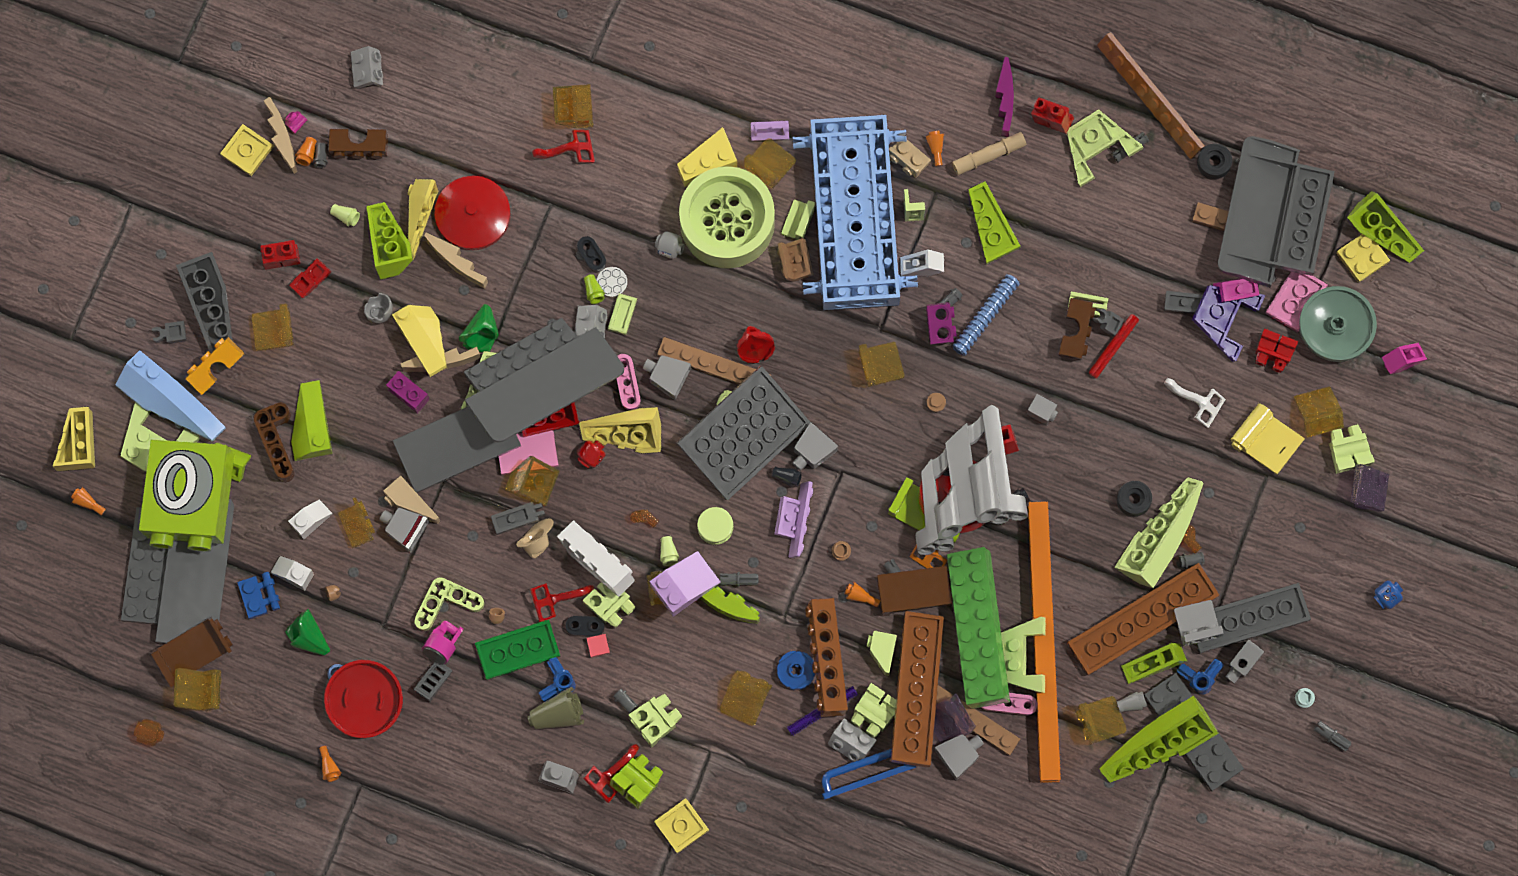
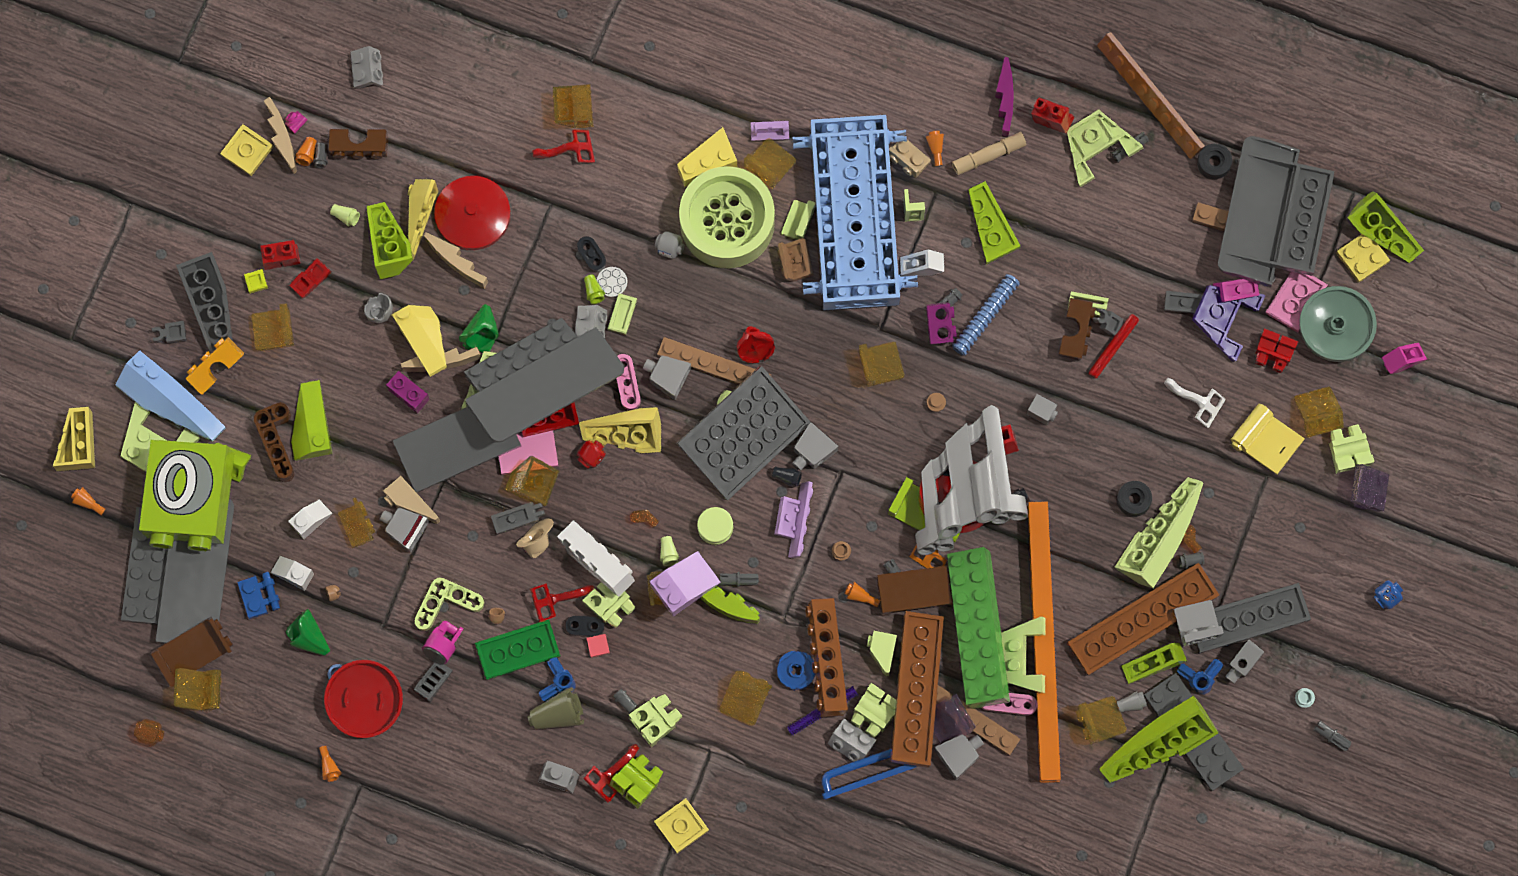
none -> neon yellow tile [244,269,268,294]

